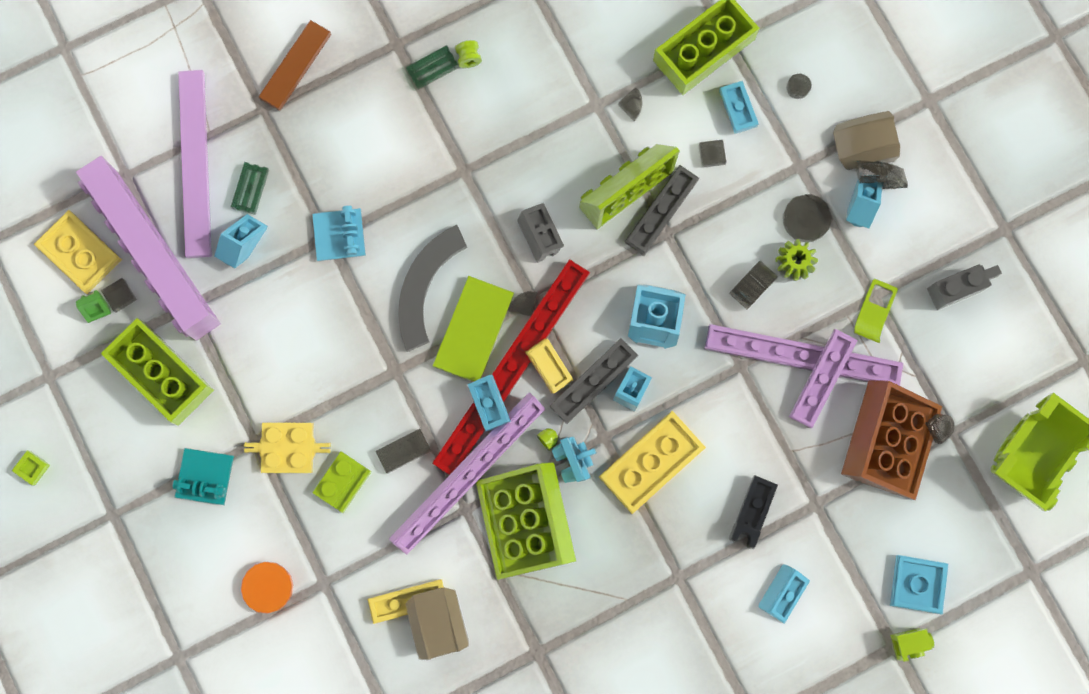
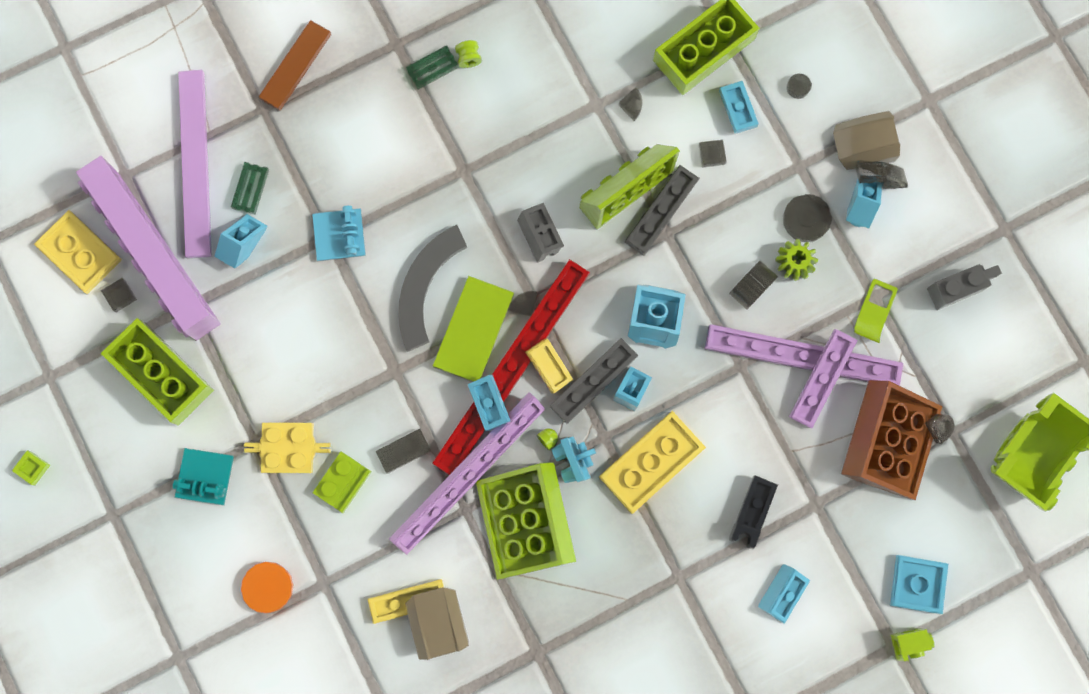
bright green tile [76,290,111,323] -> none

